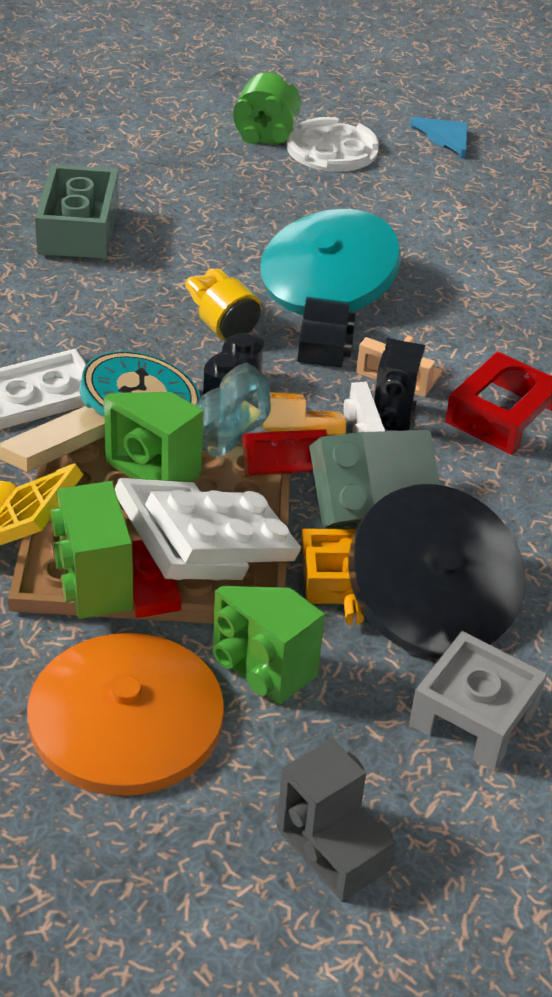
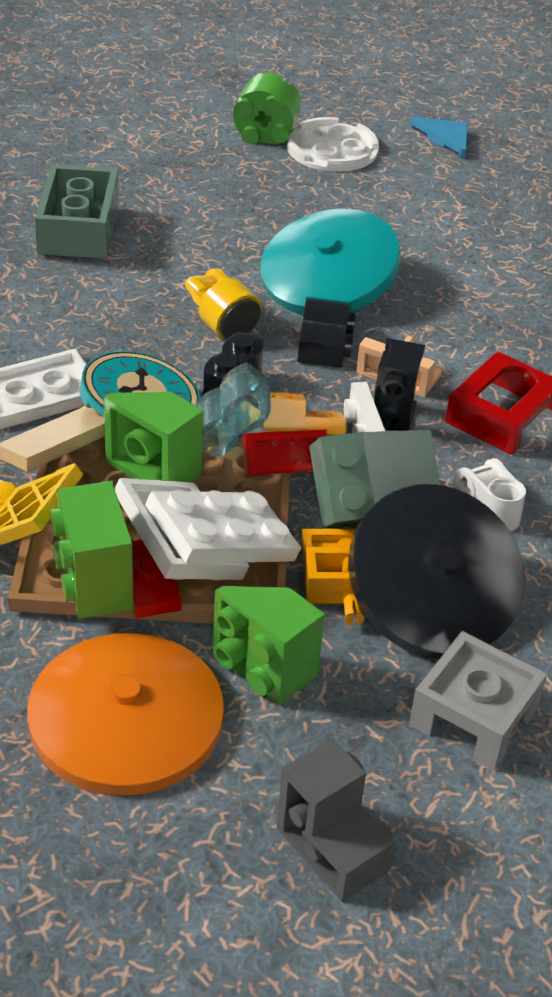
none -> white piece [454,458,526,531]

